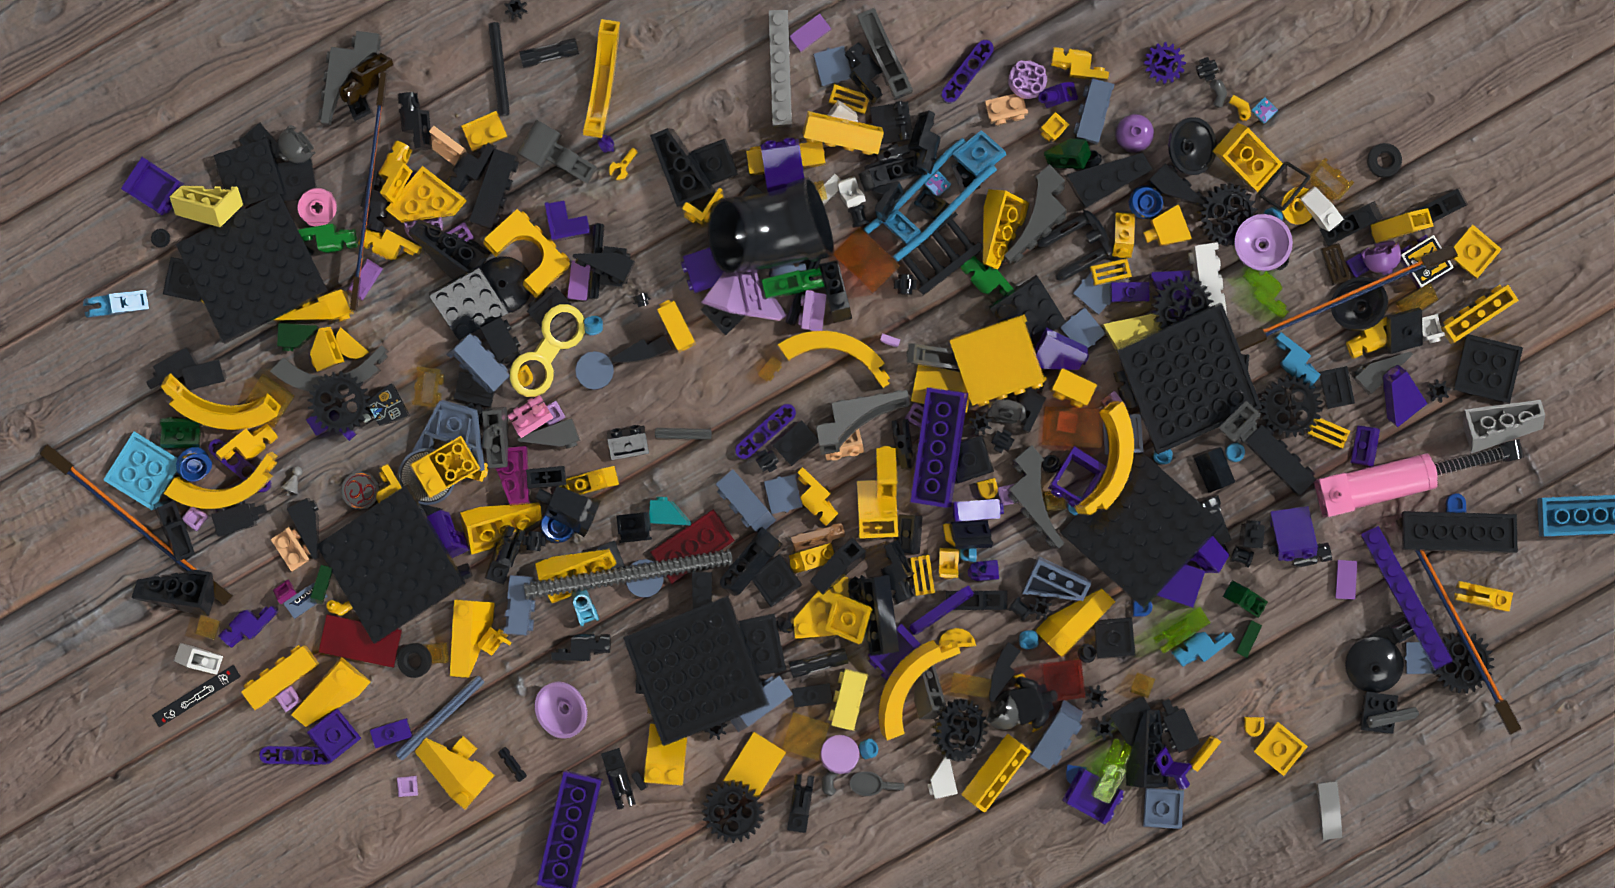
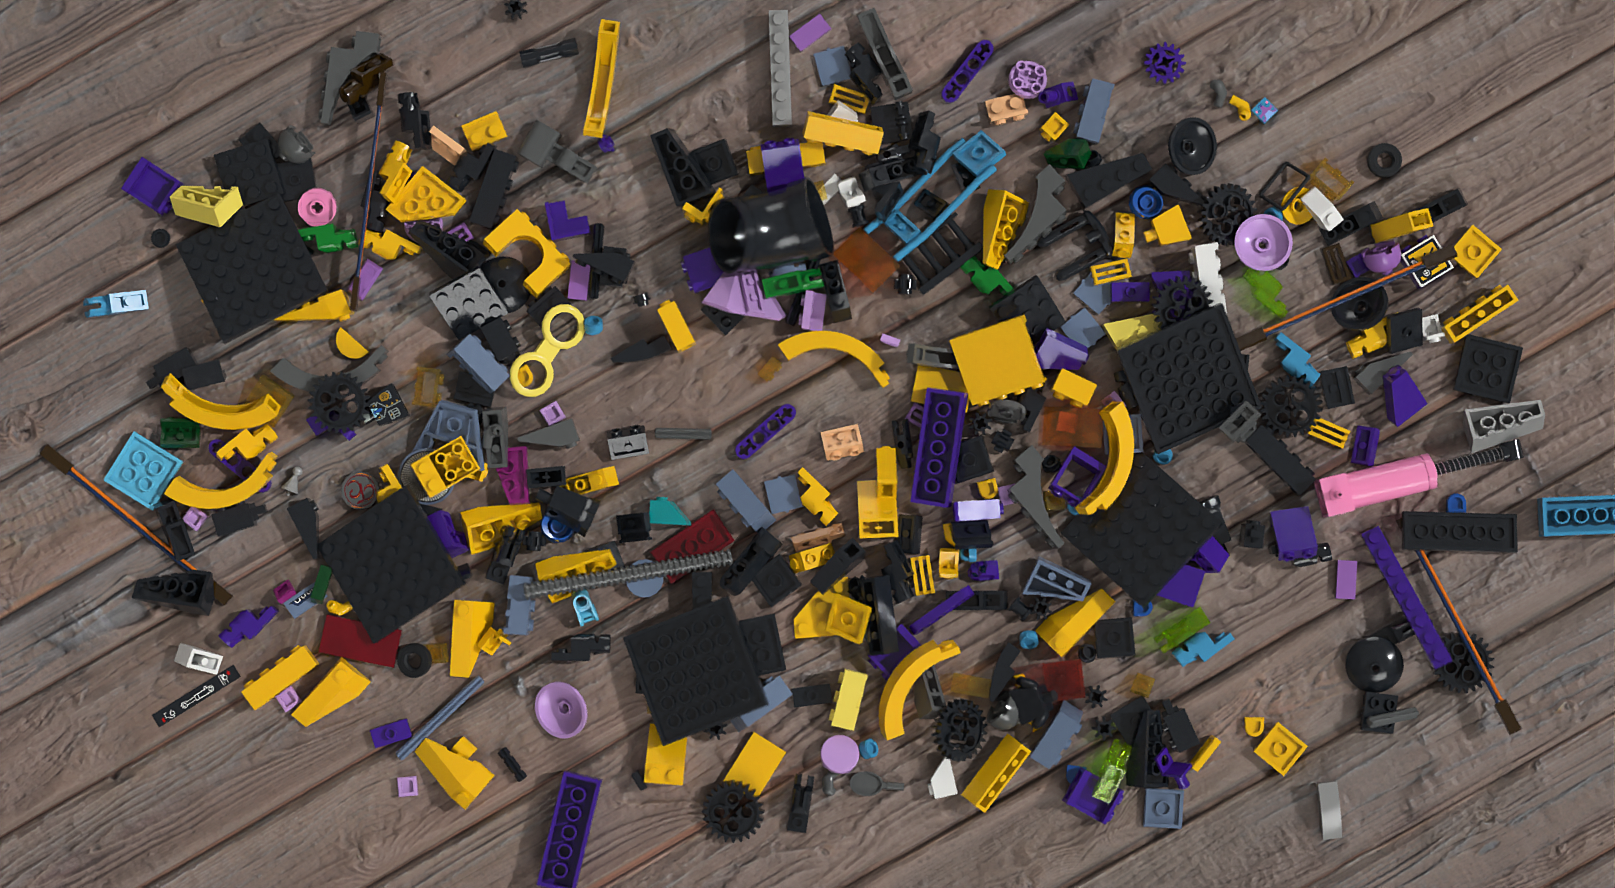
black plate [163,257,202,303] -> none
blue piece [176,447,212,482] -> none
clear yellow plate [195,615,220,639] -> none
dark purple beam [259,746,330,764] -> none
light nougat bracket [271,527,312,572] -> none
dark green slope [277,323,320,352] -> none
dark purple tile [307,708,361,763] -> none
yellow slope [310,326,345,372] -> none
black axle [488,22,510,116] -> none
bright pink plate [507,395,553,438] -> none
sand blue tile [575,351,614,390] -> none
black plate [601,748,636,810] -> none
yellow bar [609,148,638,181] -> none
black gear [756,449,779,472] -> none
black plate [773,420,819,466] -> none
black plate [776,611,795,633] -> none
clear yellow plate [782,712,830,761] -> none
black axle [789,647,849,678] -> none
dark grey arch [816,390,910,455] -> none
tile [924,171,951,197] -> none
yellow tile [938,628,976,647] -> none
yellow plate [1051,47,1109,82] -> none
medium lavender cylinder [1115,114,1154,153] -> none
black panel [1194,447,1235,493] -> none
black gear [1196,57,1219,82] -> none
yellow slope [1213,123,1283,192] -> none
dark green slope [1222,580,1268,618] -> none
dark azure tile [1225,443,1245,462] -> none
black bush [1230,545,1254,568] -> none
dark green piece [1235,620,1262,658] -> none
clear yellow slope [1396,283,1438,312] -> none
sand blue piece [1404,642,1437,674] -> none
black gear [1426,379,1451,403] -> none
yellow plate [1454,581,1513,612] -> none

